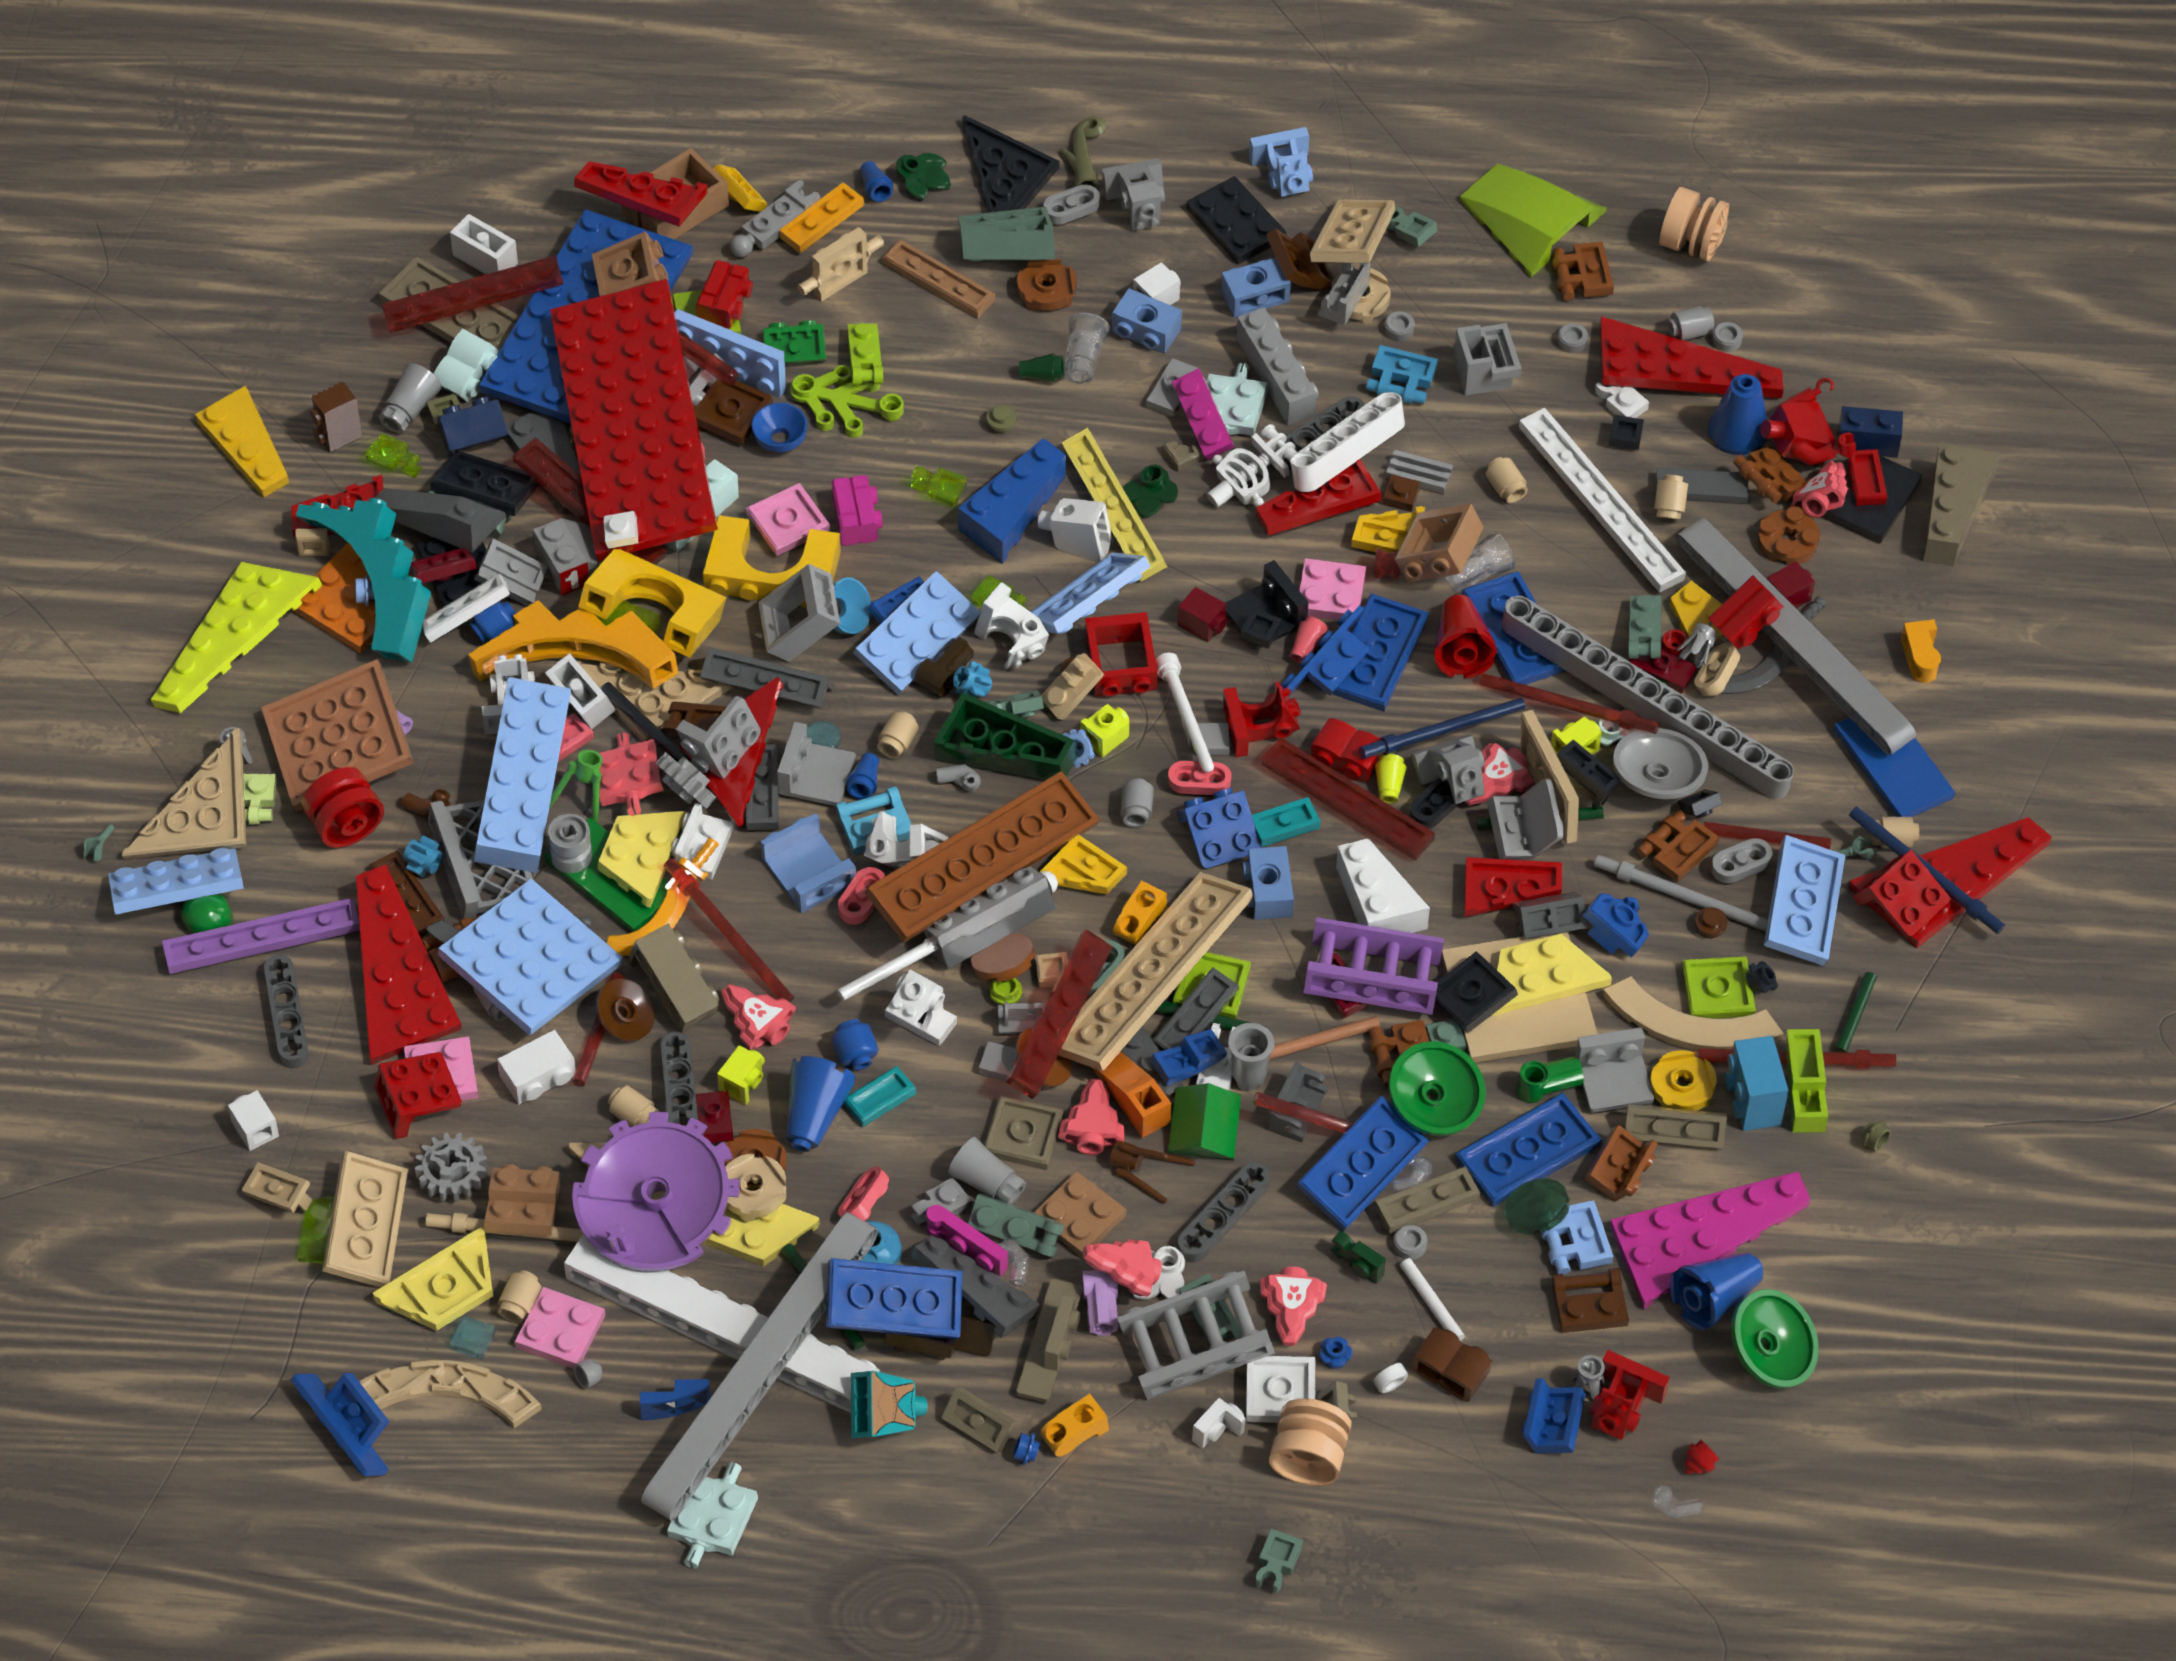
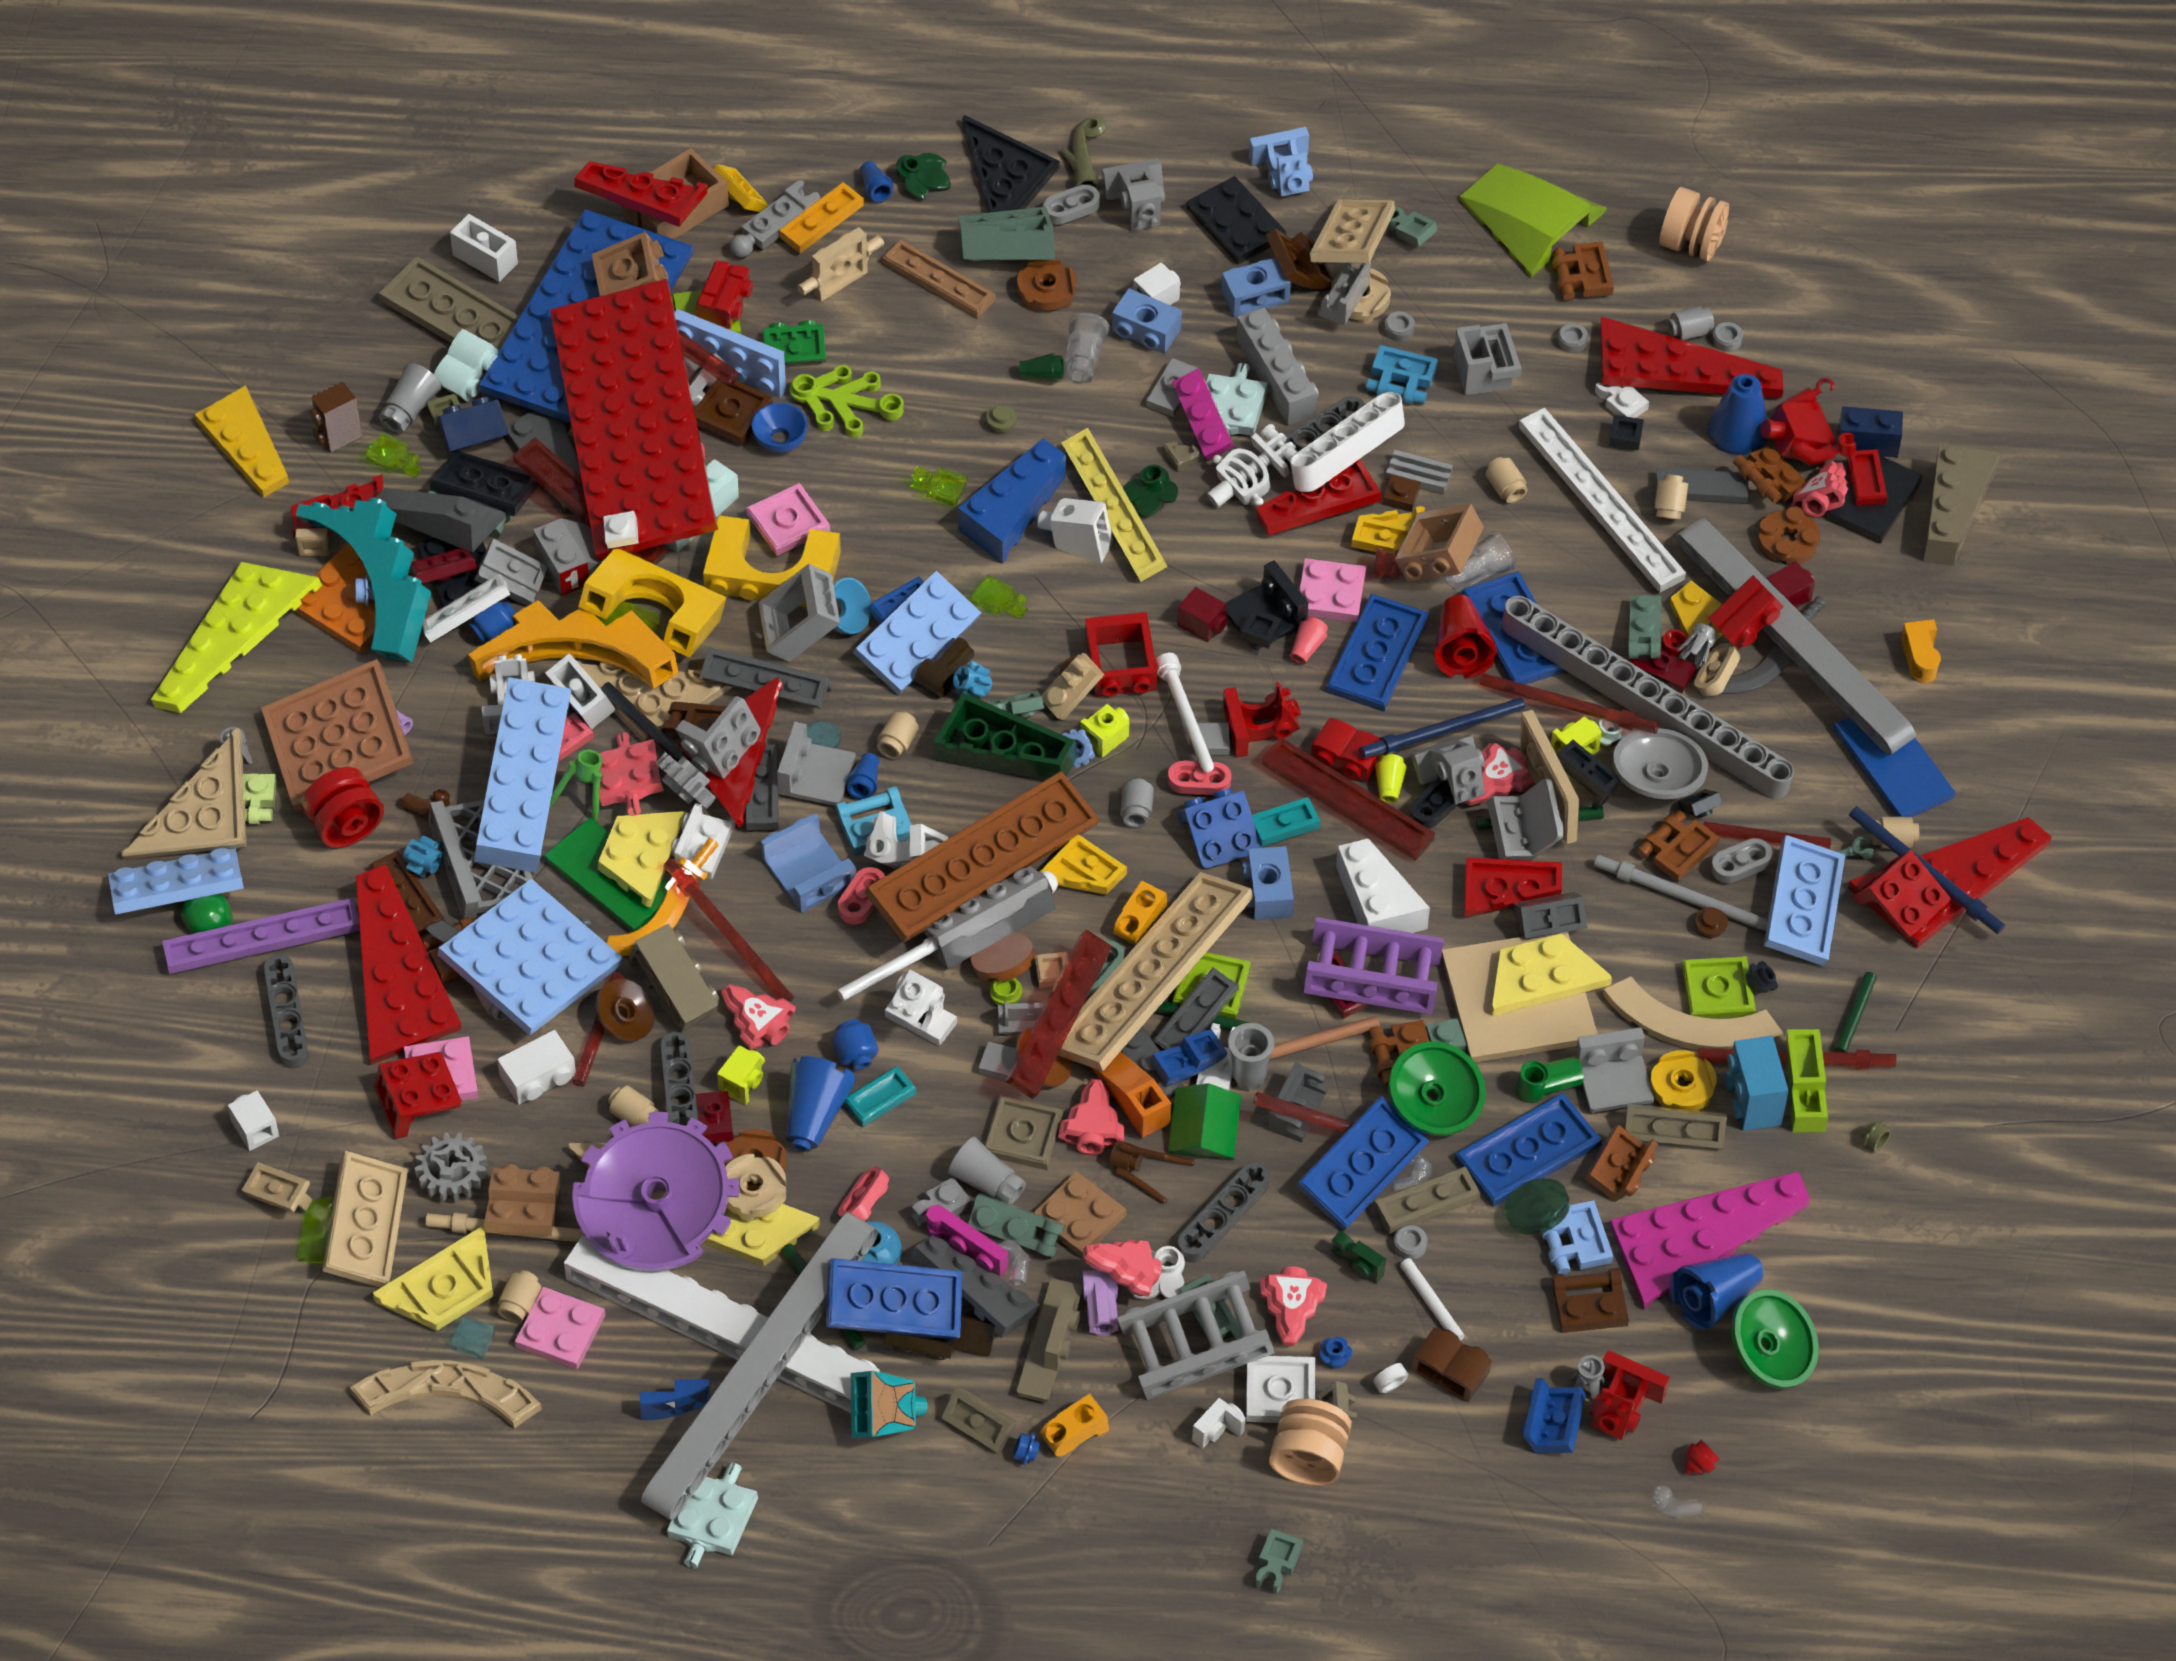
sand green hand [83,824,115,861] -> none
blue bracket [291,1373,390,1476] -> none
clear red plate [382,255,564,333] -> none
light grey wheel [548,814,592,873] -> none
light grey hinge [573,1359,603,1389] -> none
dark pink brick [831,475,883,546] -> none
lime plate [847,323,883,385] -> none
light grey arm [935,764,981,791] -> none
white tile [974,582,1049,669] -> none
light blue plate [1031,552,1151,634] -> none
blue bracket [1281,605,1370,697] -> none
black tile [1435,951,1518,1033] -> none
blue plate [1582,893,1649,958] -> none

